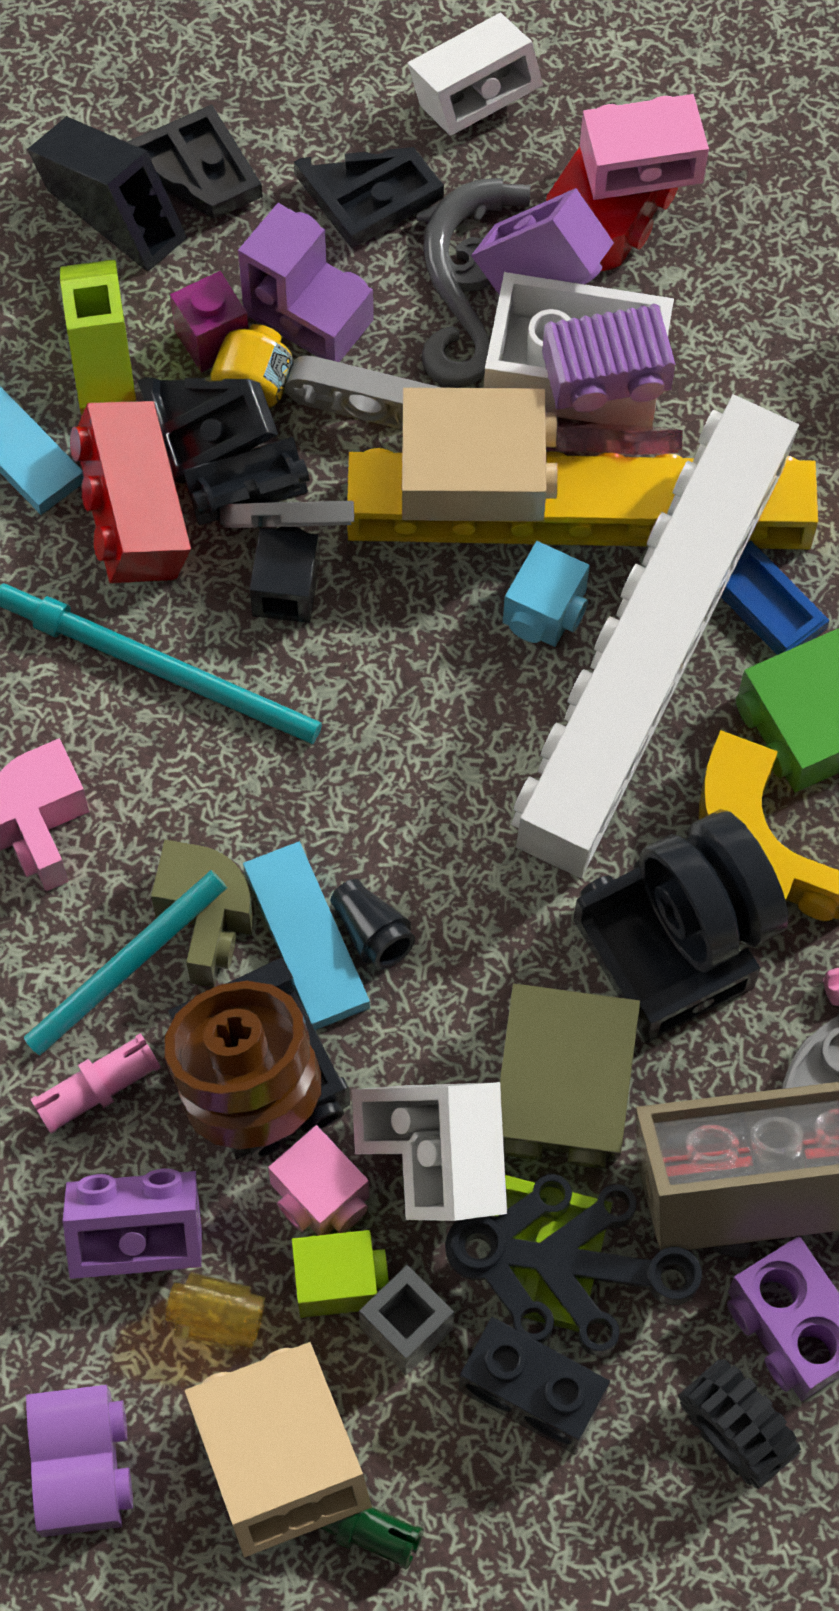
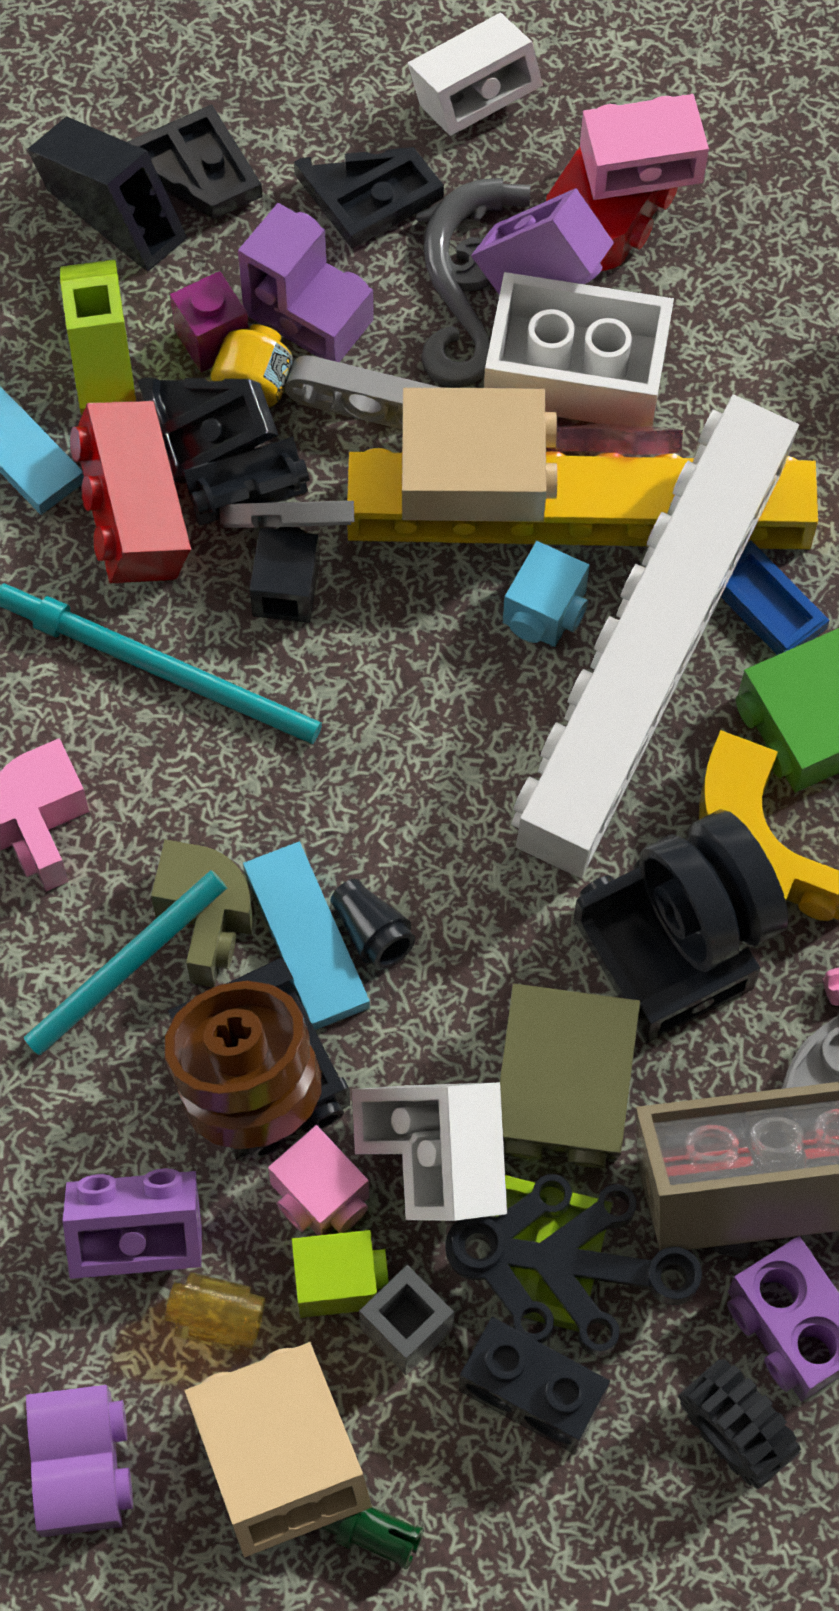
bright pink pin [31,1033,161,1134] -> none
medium lavender brick [542,303,676,412] -> none

